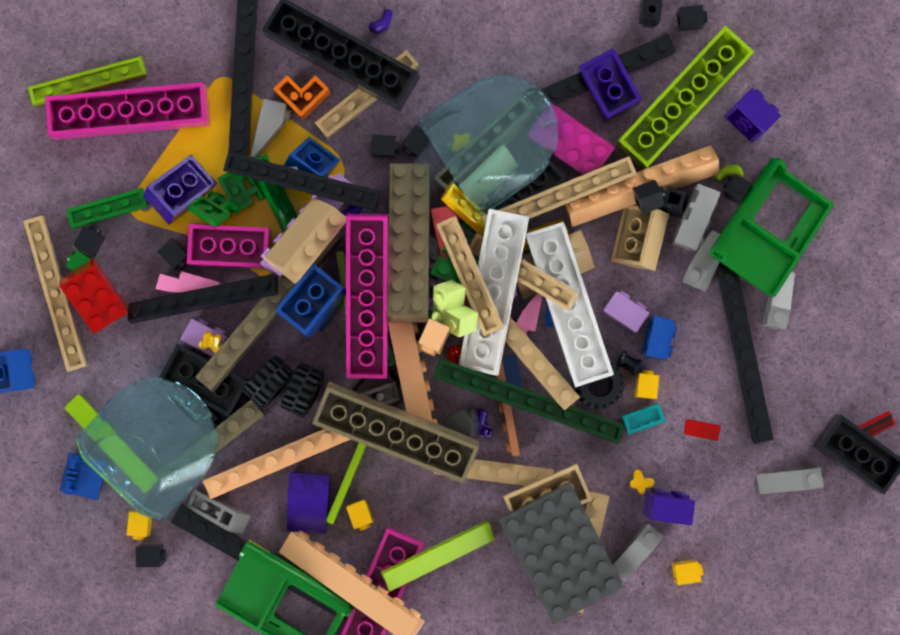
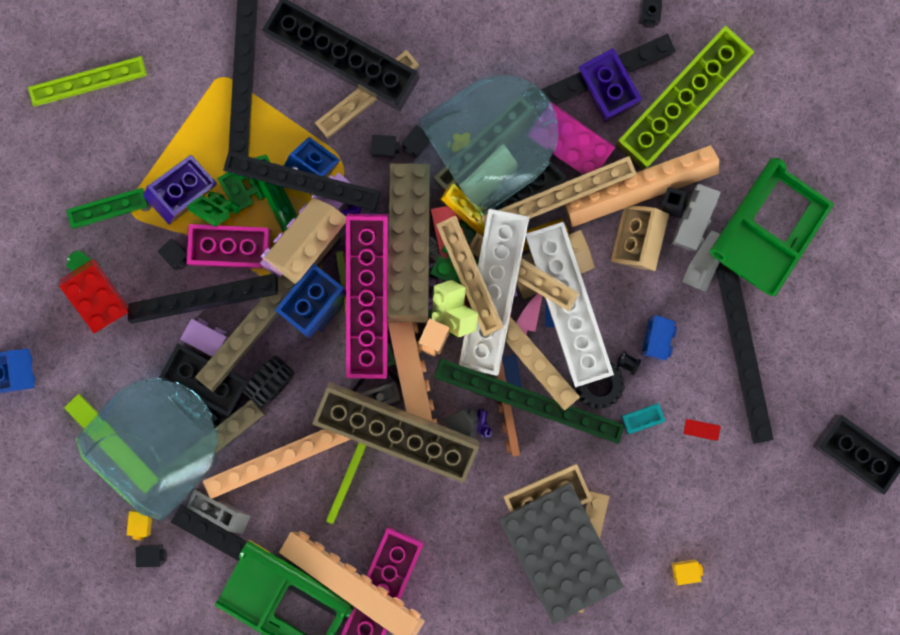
tan plate [23,216,88,372] -> none
dark pink brick [45,82,211,140] -> none
blue hinge [59,452,108,500] -> none
black brick [72,225,105,257] -> none
bright pink slope [156,271,222,293] -> none
yellow piece [198,331,222,353] -> none
light grey slope [251,99,291,158] -> none
orange brick [273,75,331,121] -> none
black tyre [281,363,324,418] -> none
dark purple slope [287,471,332,534] -> none
yellow brick [346,498,374,531] -> none
dark purple arm [369,9,393,34] -> none
lime tile [381,521,495,592] -> none
tan plate [434,459,554,486] -> none
red arm [448,345,462,365] -> none
lavender brick [601,291,649,333] -> none
light grey slope [612,522,664,581] -> none
yellow piece [630,470,655,495] -> none
black brick [632,180,666,214] -> none
yellow brick [634,370,659,399] -> none
dark purple brick [643,488,695,525] -> none
black brick [676,5,707,31] -> none
lime arm [713,164,744,182] -> none
black brick [723,174,752,205] -> none
dark purple brick [724,88,781,143] -> none
light grey slope [756,466,824,494] -> none
light grey slope [762,272,795,330] -> none
sticker [858,411,896,437] -> none

